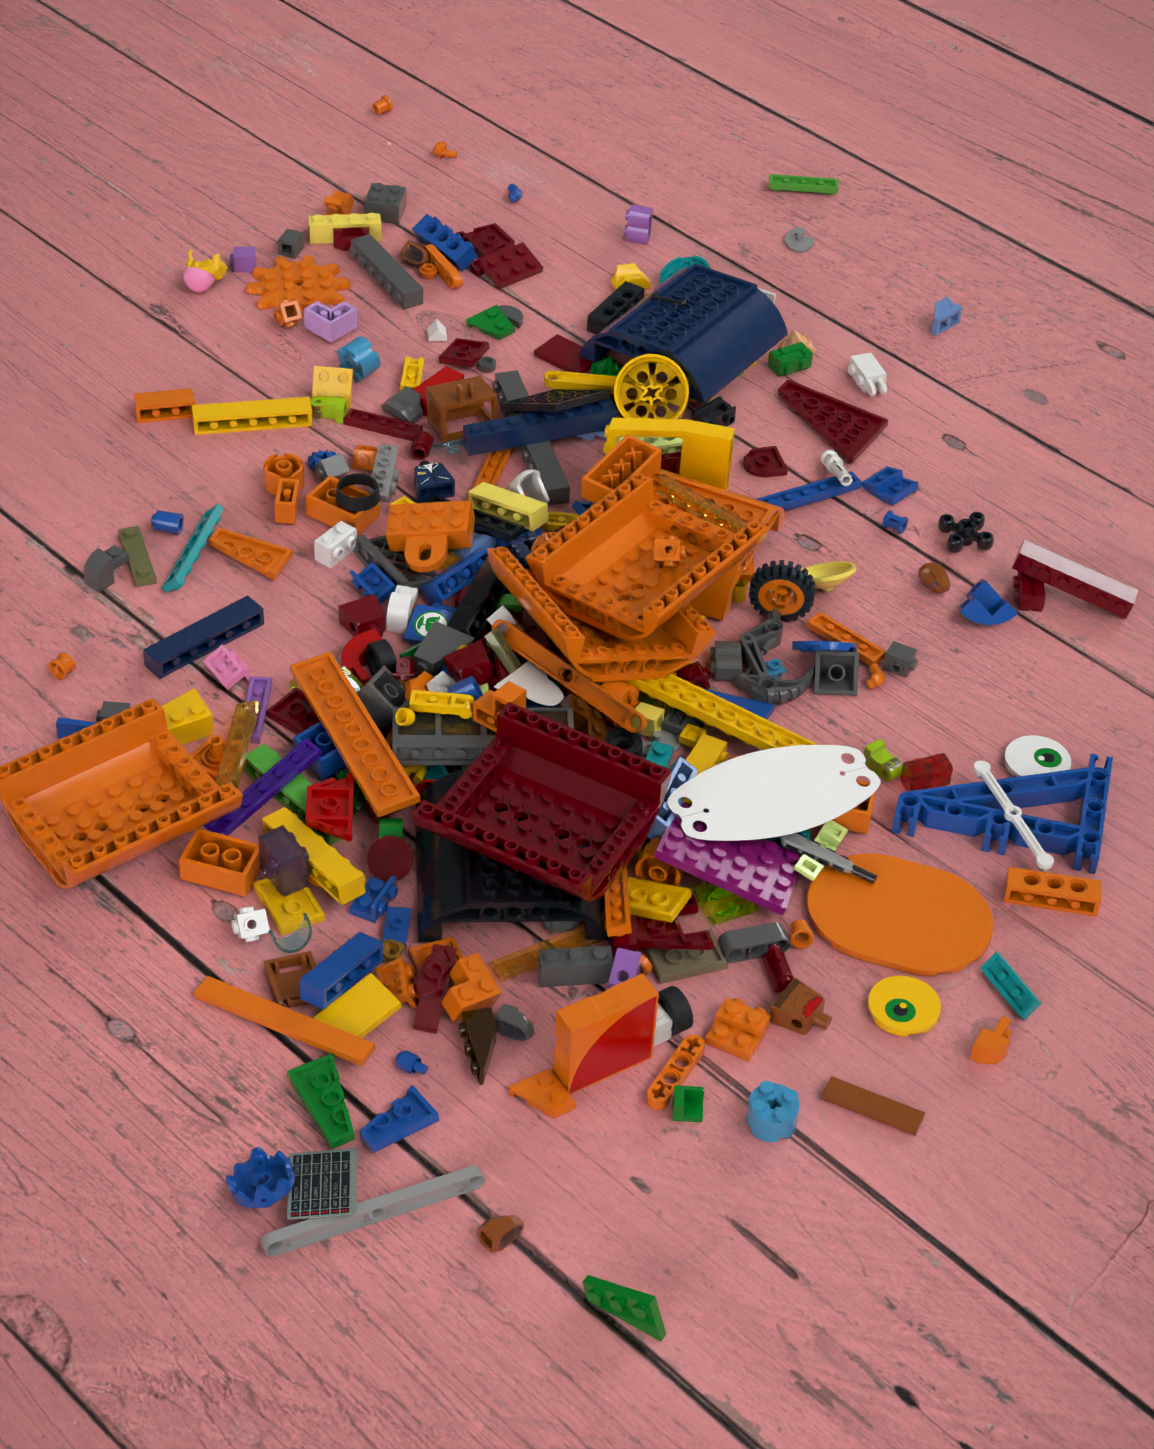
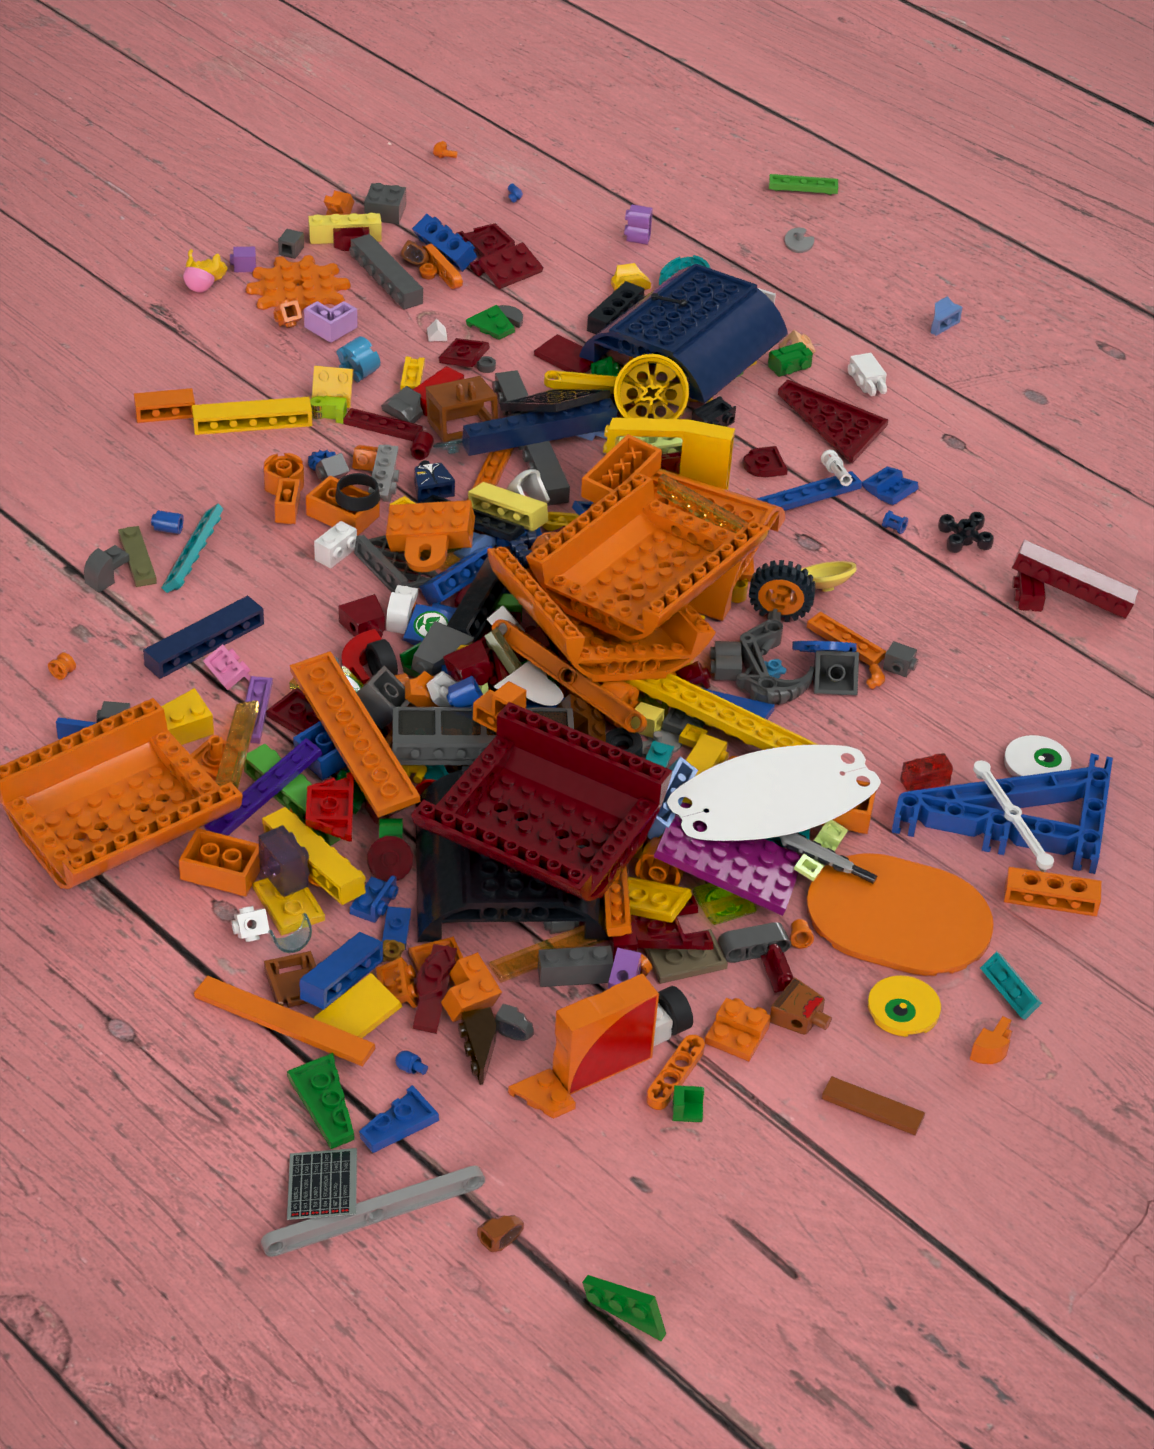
orange wing [209,527,293,580] -> none
blue plate [226,1147,295,1208] -> none
blue bracket [349,562,396,604] -> none
orange piece [372,95,393,115] -> none
dark red hinge [392,656,419,680] -> none
yellow hinge [395,708,416,726] -> none
yellow plate [409,690,474,719] -> none
orange brick [654,536,686,567] -> none
dark azure brick [746,1081,800,1142] -> none
lime leg [863,738,904,782] -> none
dark orange rock [918,562,950,594] -> none
blue brick [959,578,1018,625] -> none

